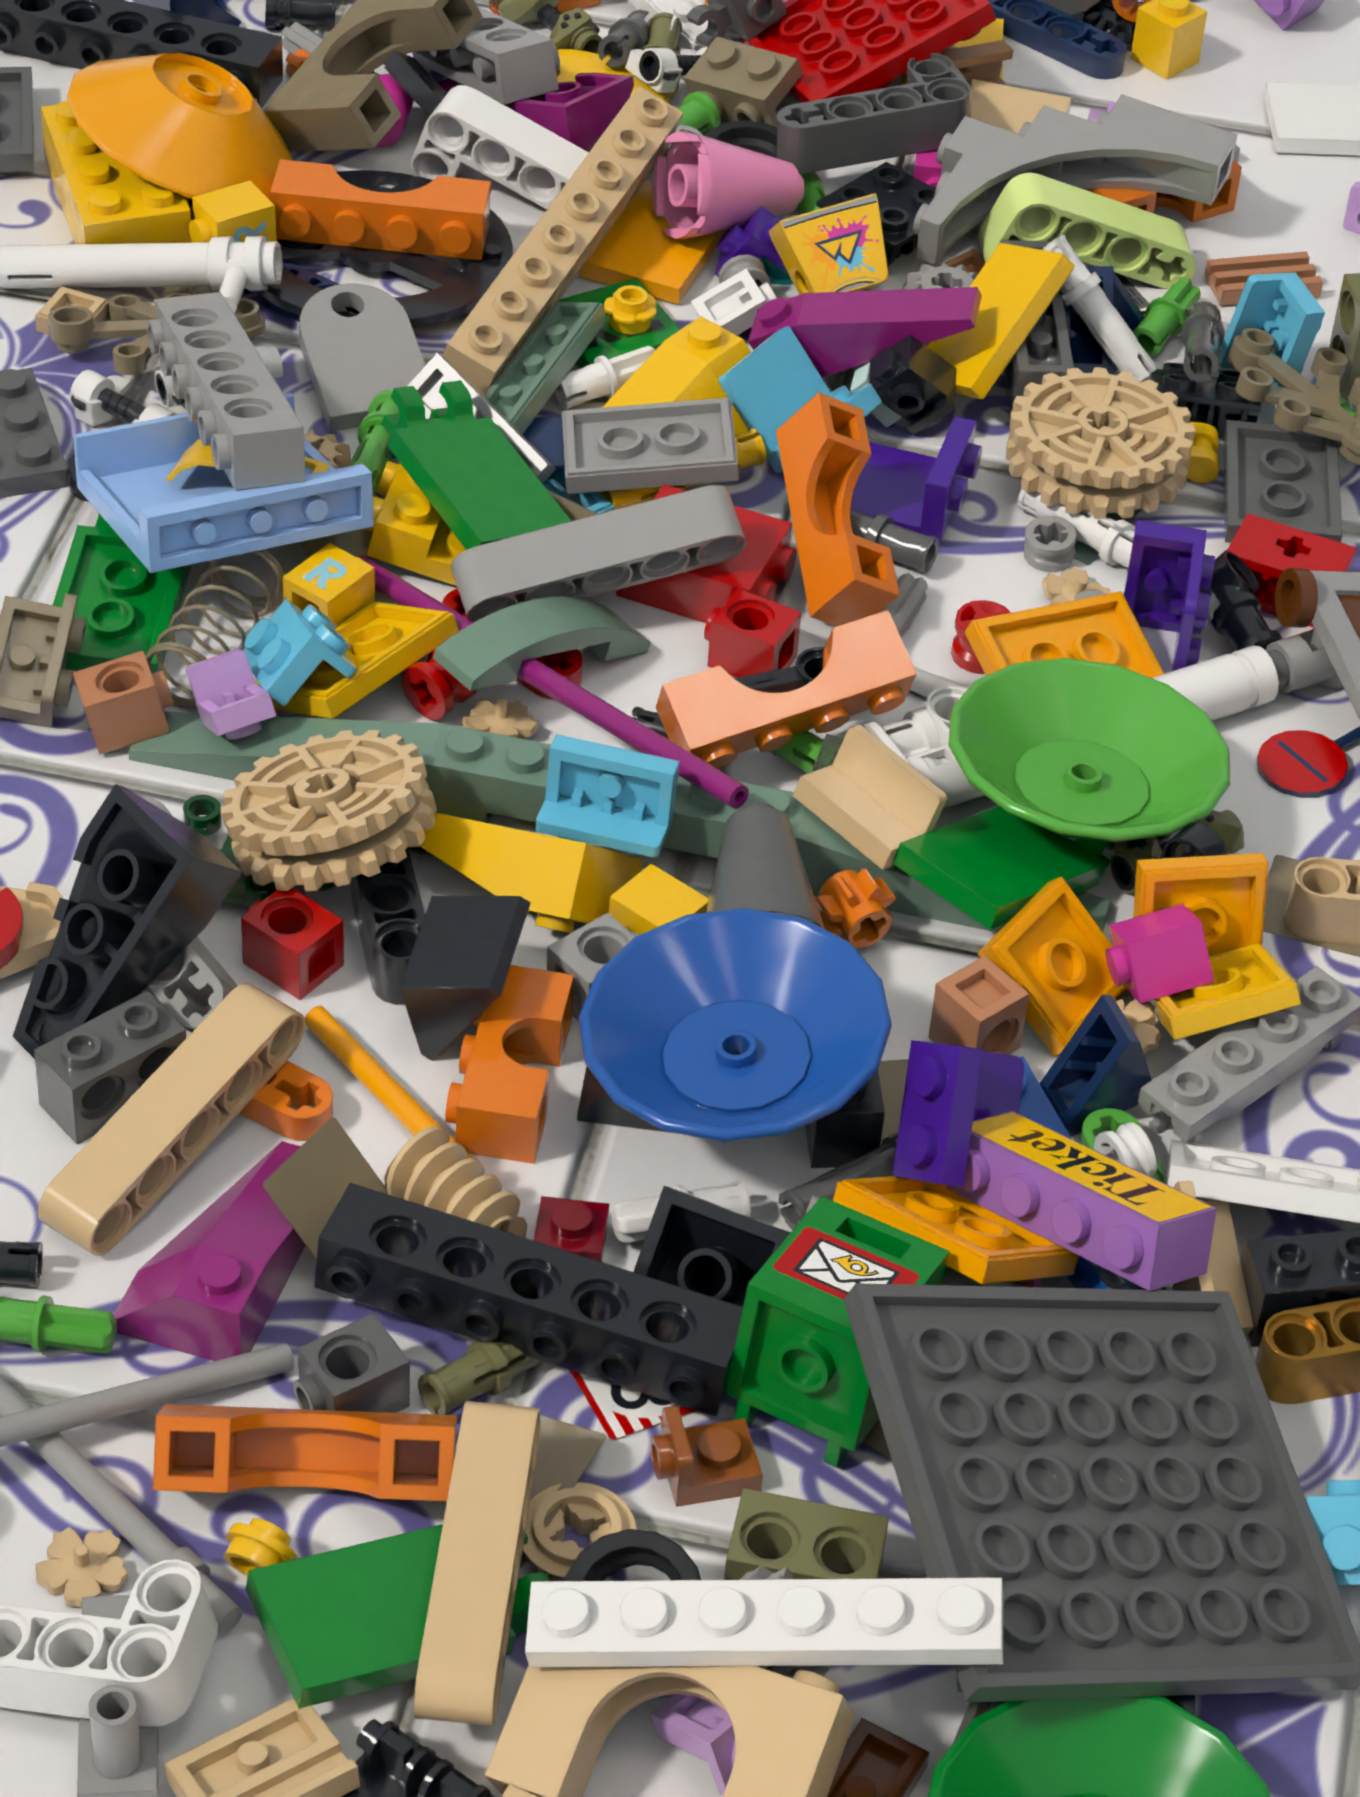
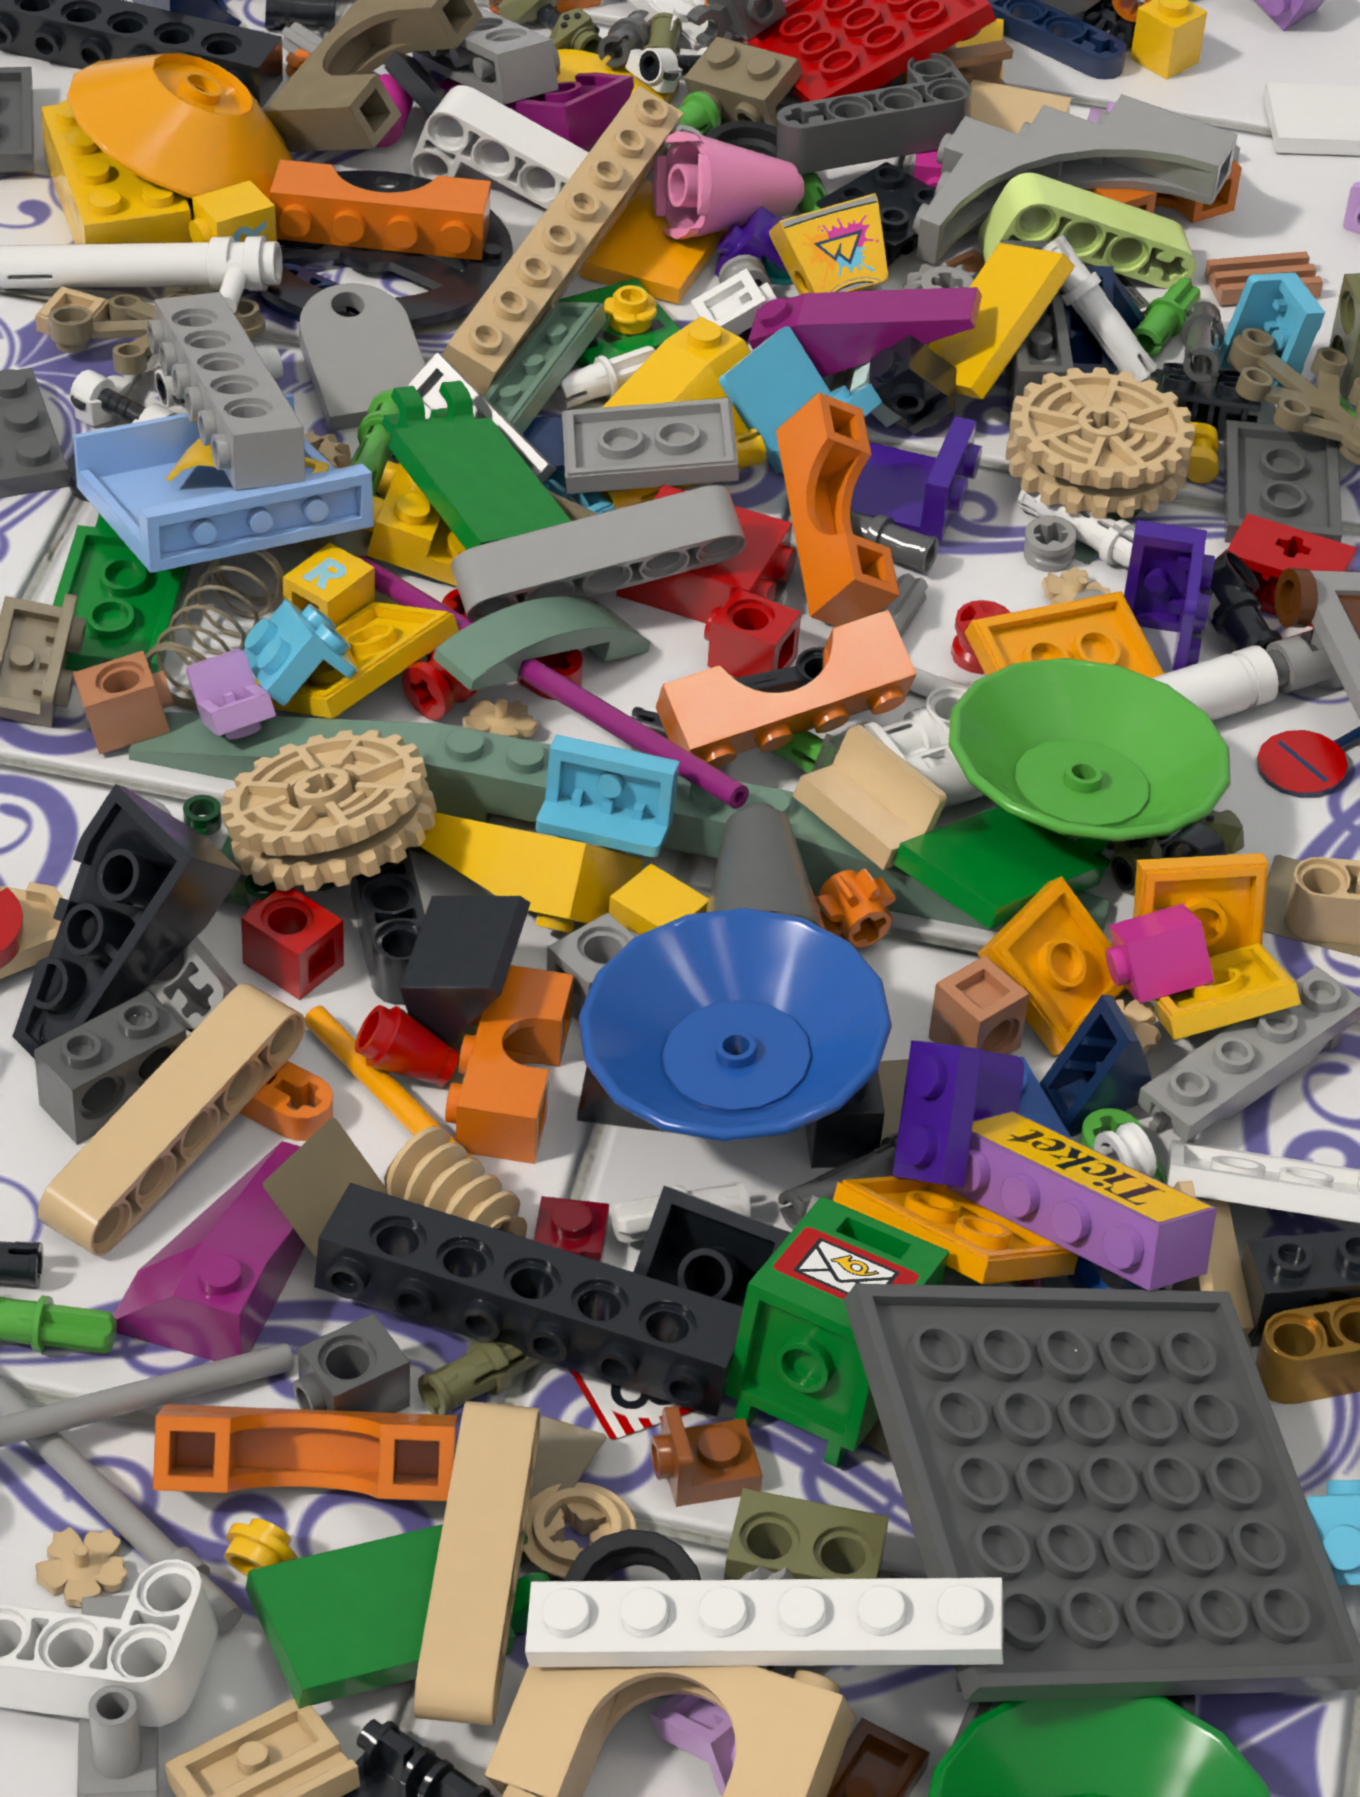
none -> red cone [355,1005,459,1087]

